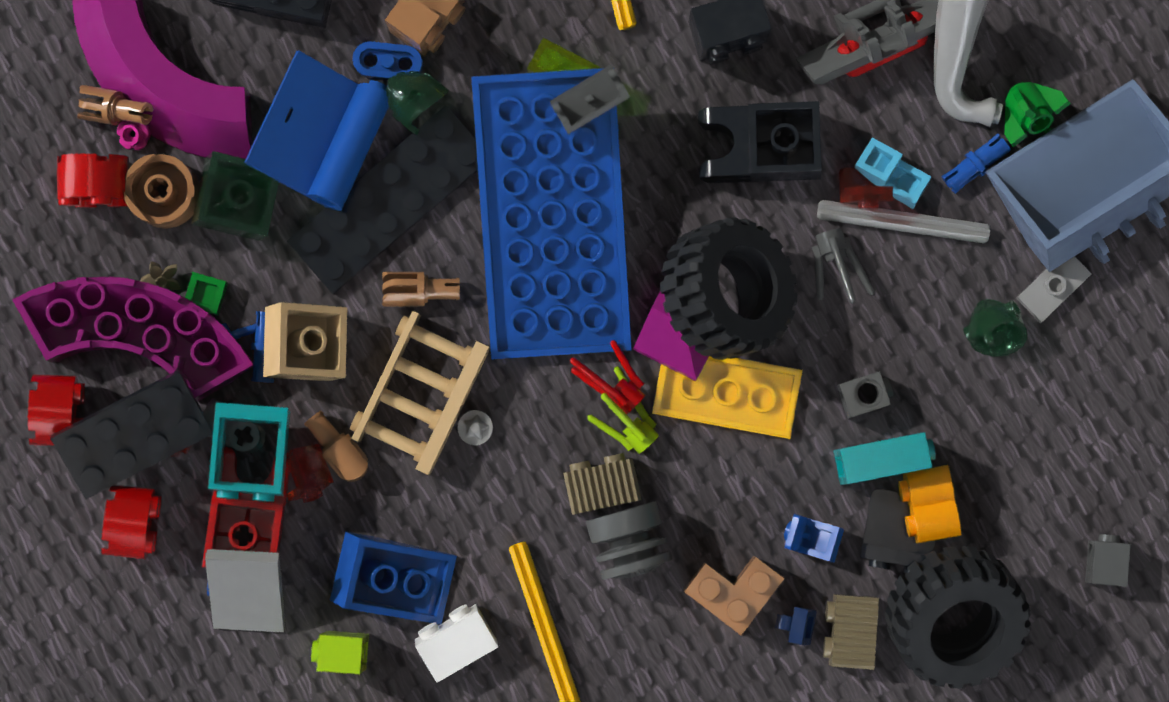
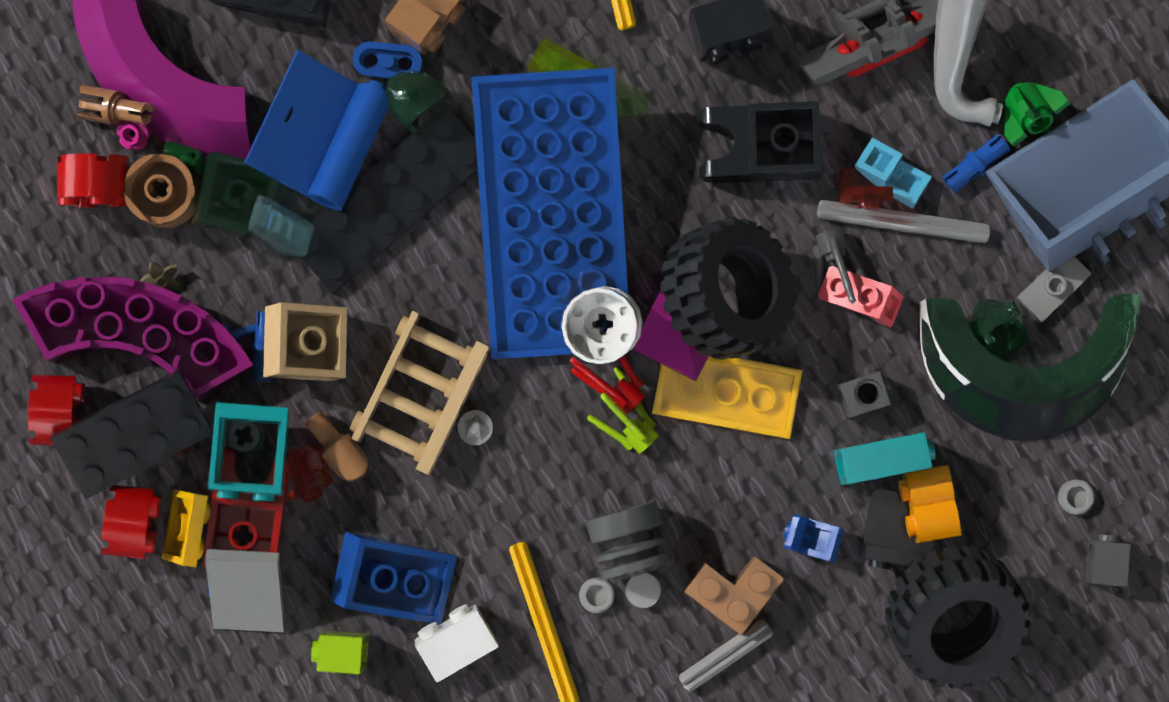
green plate [185,272,228,316] -> none
medium nougat arm [382,272,460,307] -> none
dark grey hinge [550,64,630,134] -> none
dark tan brick [563,453,642,515] -> none
dark blue tile [775,607,817,645] -> none
dark tan brick [823,594,879,670] -> none
none -> yellow plate [161,489,210,567]
none -> dark green arm [163,140,206,173]
none -> clear light blue slope [248,195,314,257]
none -> white wheel [562,286,643,364]
none -> light grey tile [579,577,614,613]
none -> light grey tile [626,573,661,608]
none -> light grey axle [679,619,773,692]
none -> coral bracket [818,266,904,329]
none -> clear green windscreen [918,294,1140,440]
none -> light grey tile [1058,479,1095,515]

